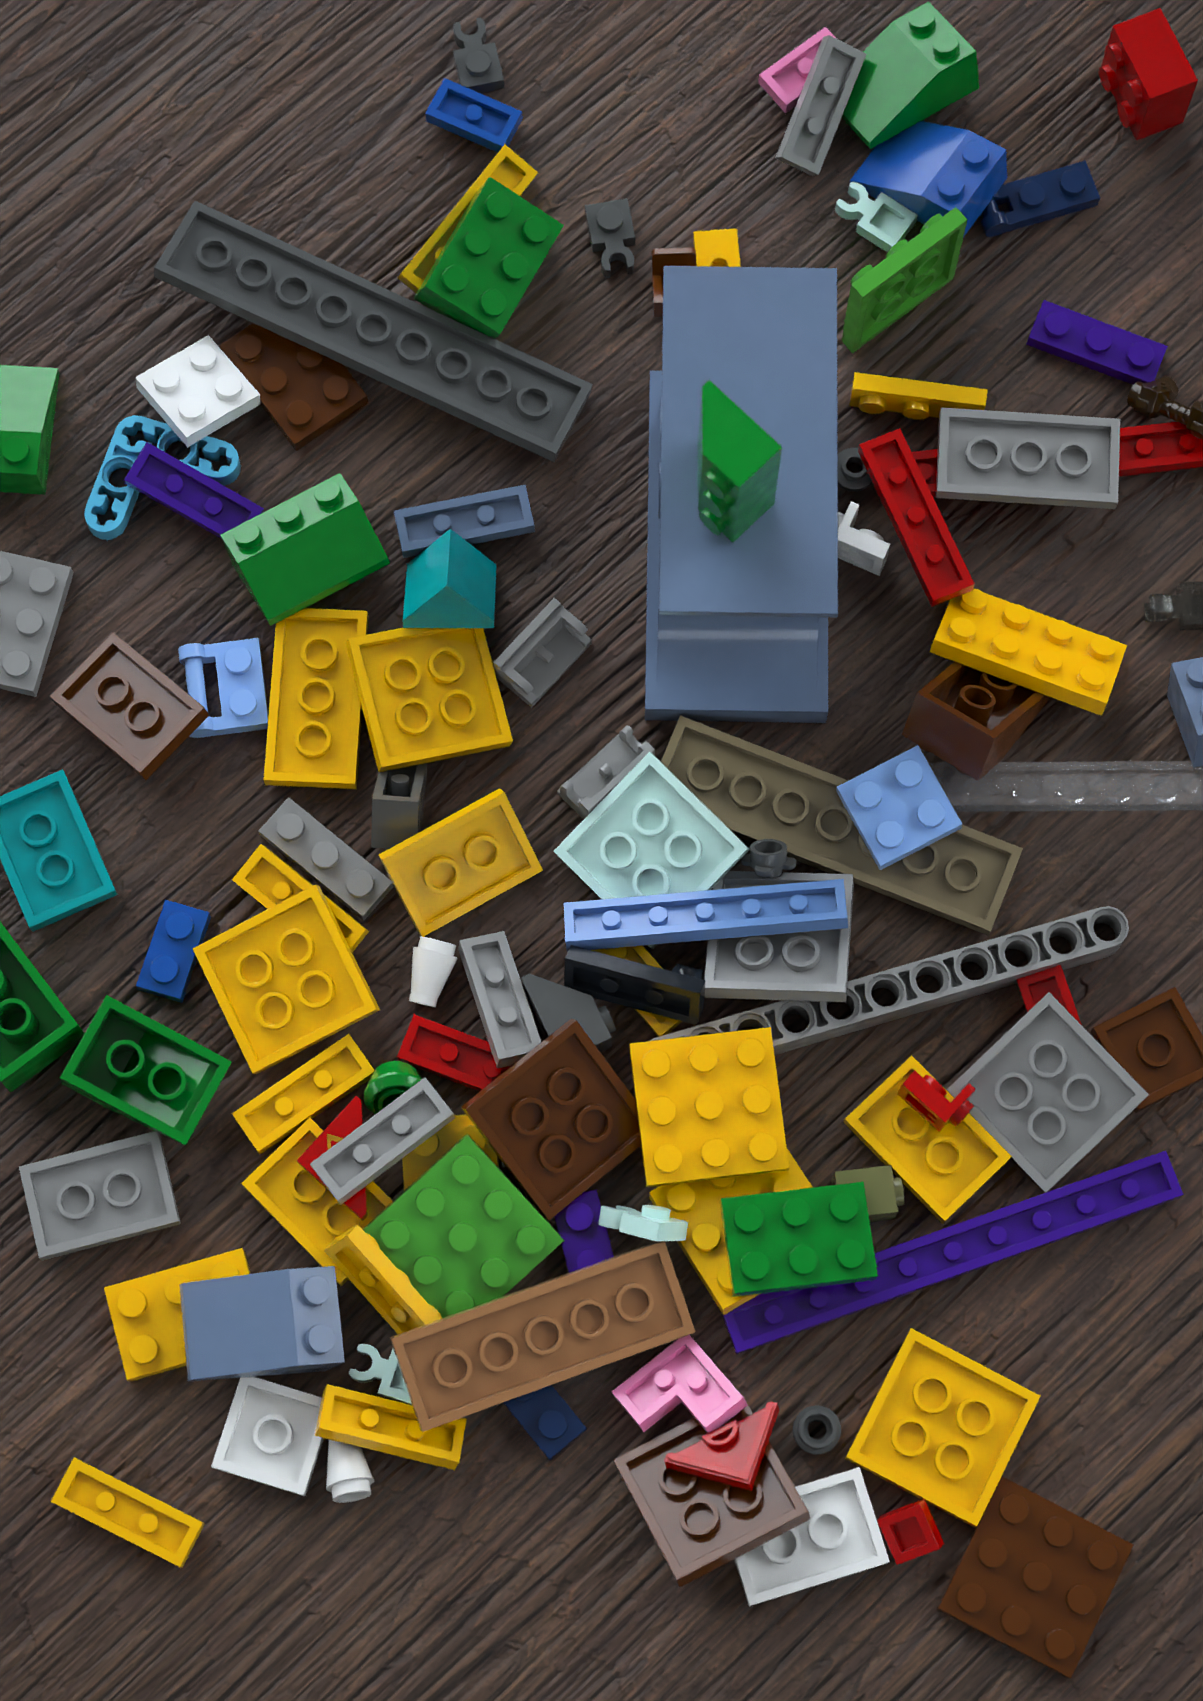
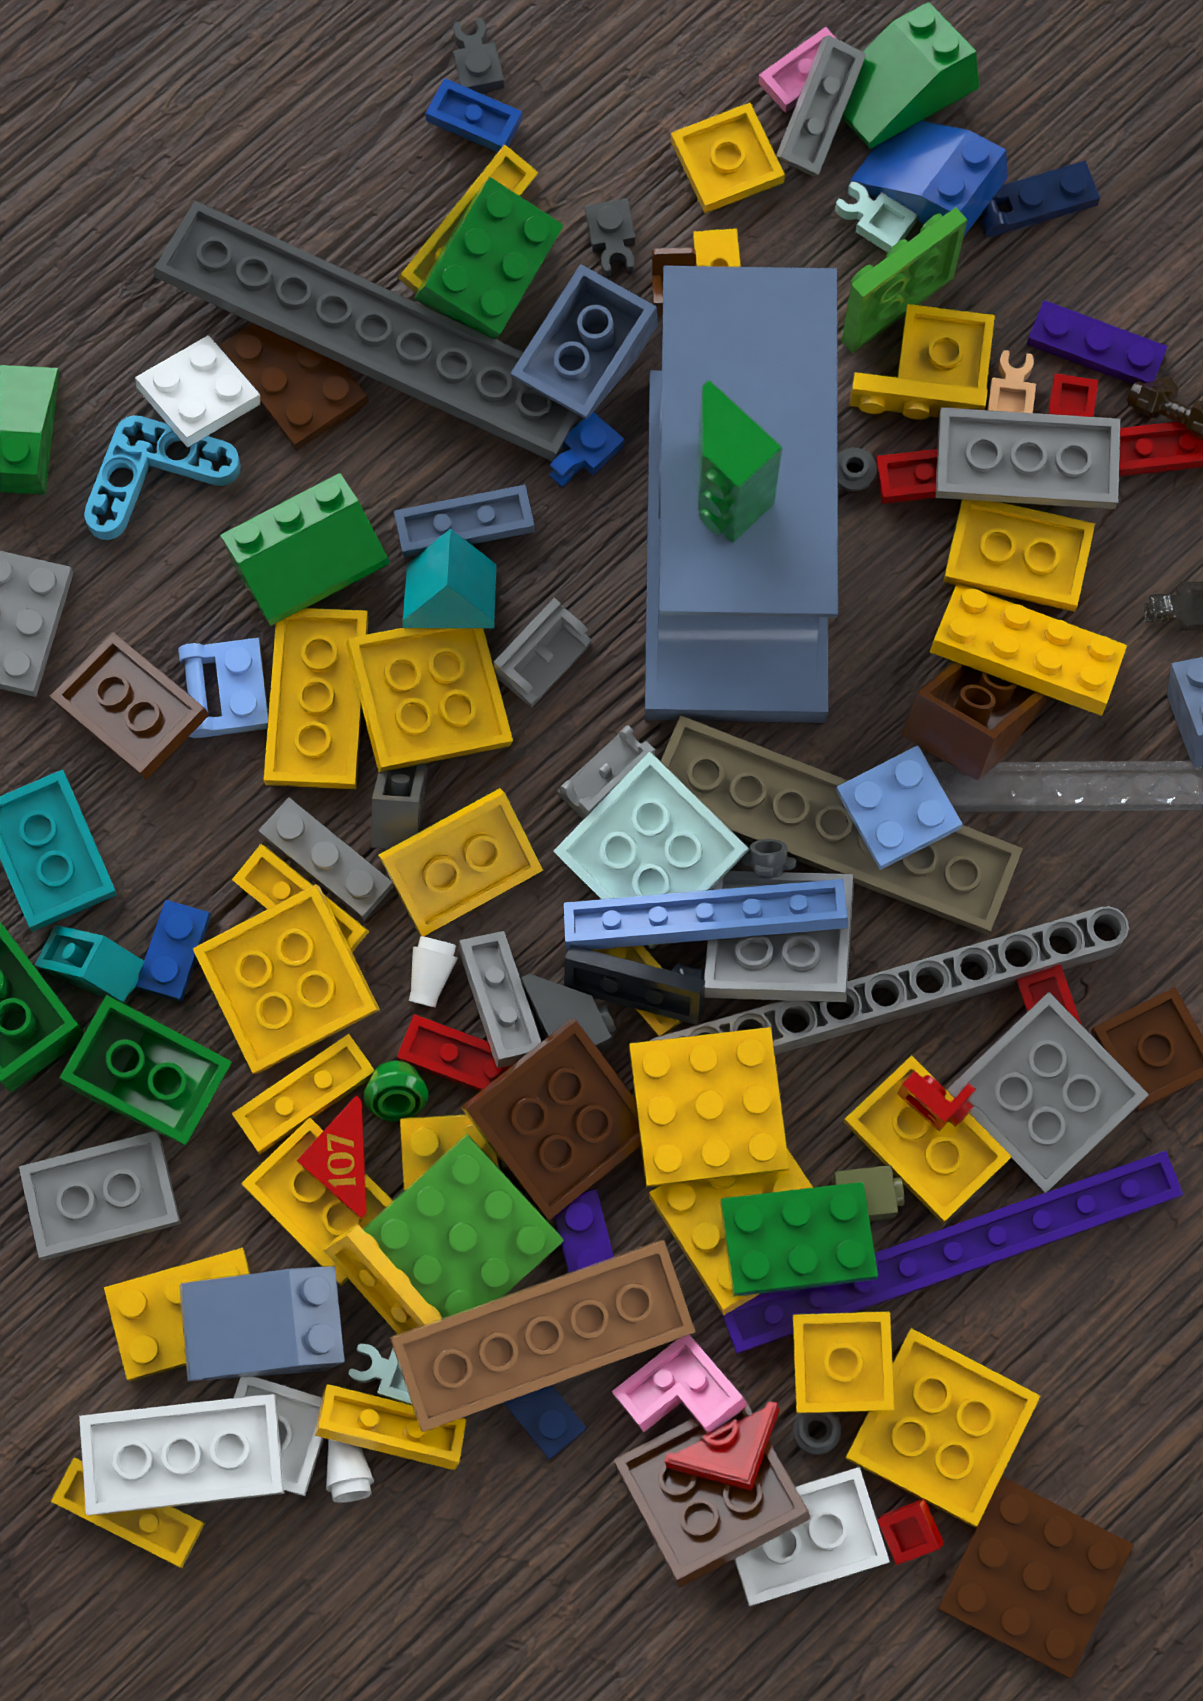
dark purple plate [124,442,264,539] -> none
light grey plate [310,1077,455,1205] -> none
light aqua plate [598,1205,688,1242] -> none
white bracket [838,501,890,576] -> none
red plate [858,428,975,607] -> none
red brick [1099,8,1198,141] -> none
none -> teal slope [34,925,145,1003]
none -> white plate [79,1394,284,1516]
none -> sand blue slope [510,264,658,420]
none -> blue plate [549,412,624,487]
none -> yellow plate [670,103,785,213]
none -> yellow plate [793,1312,894,1413]
none -> yellow plate [897,304,995,389]
none -> yellow plate [943,500,1095,612]
none -> light nougat plate [987,350,1036,413]
none -> red plate [1047,373,1099,417]

